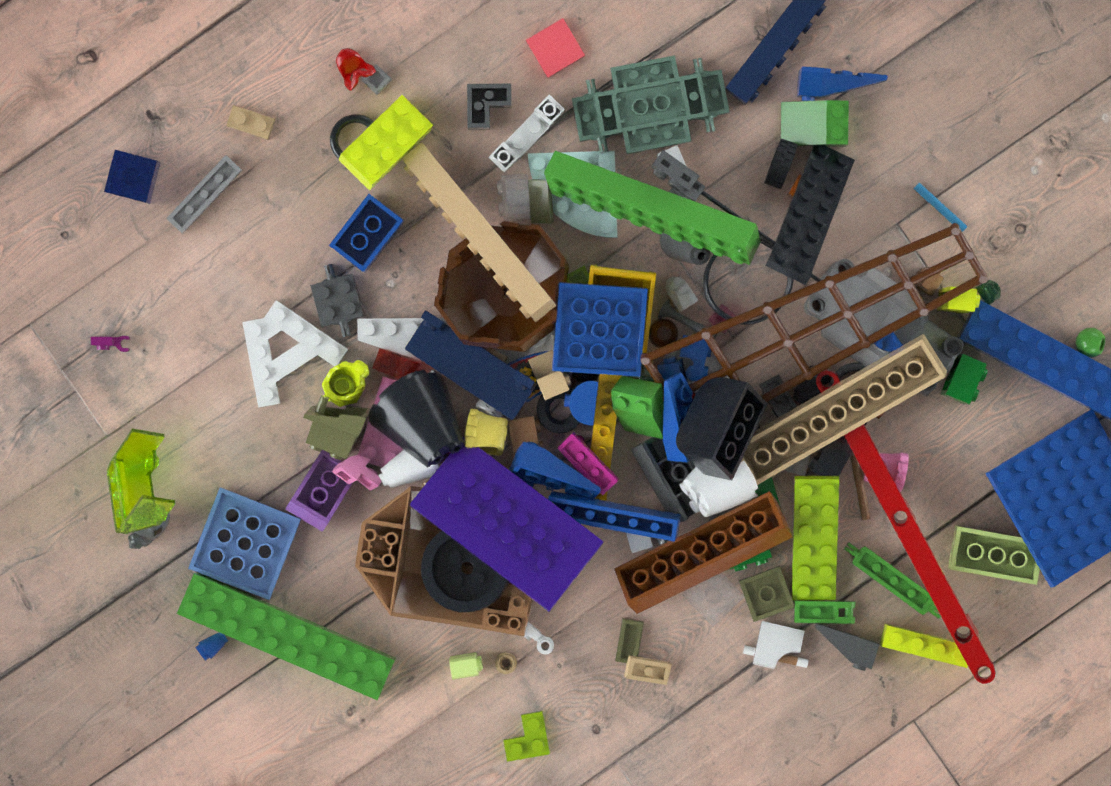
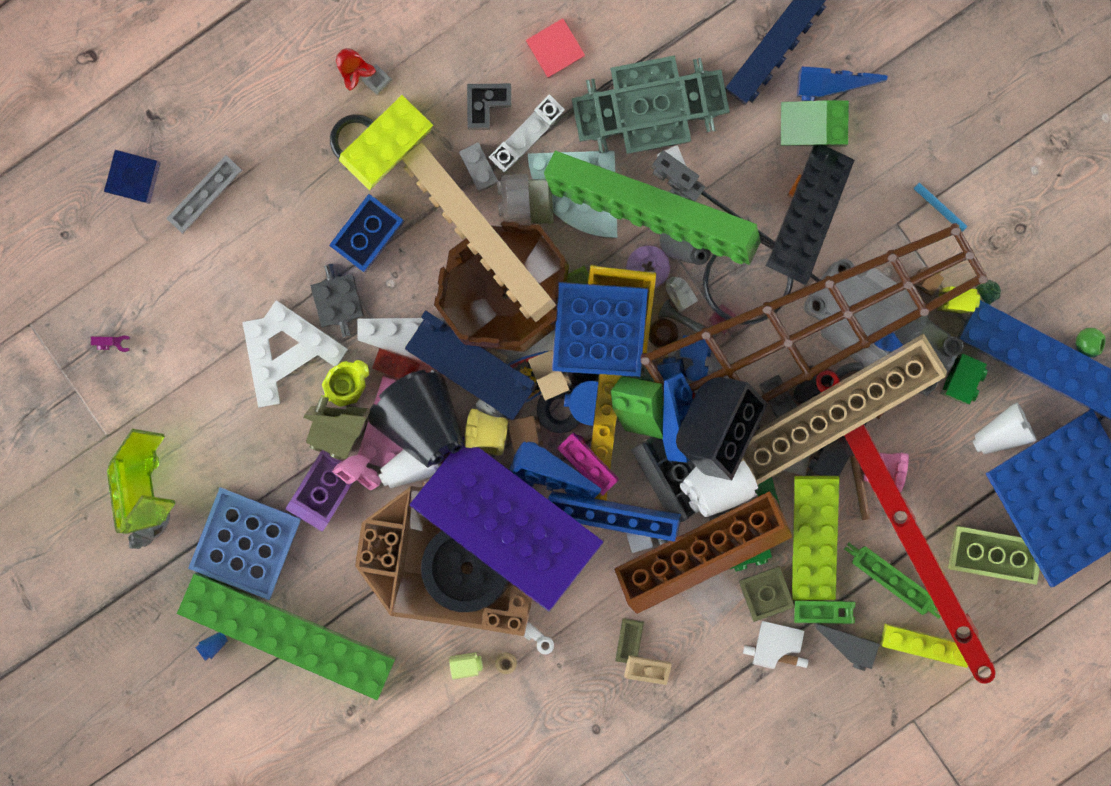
tan plate [226,105,275,140] -> none
lime plate [503,711,550,762] -> none
black tyre [764,138,798,189] -> none
none -> light grey brick [459,142,498,193]
none -> lavender plate [626,246,670,288]
none -> white cone [973,402,1036,454]

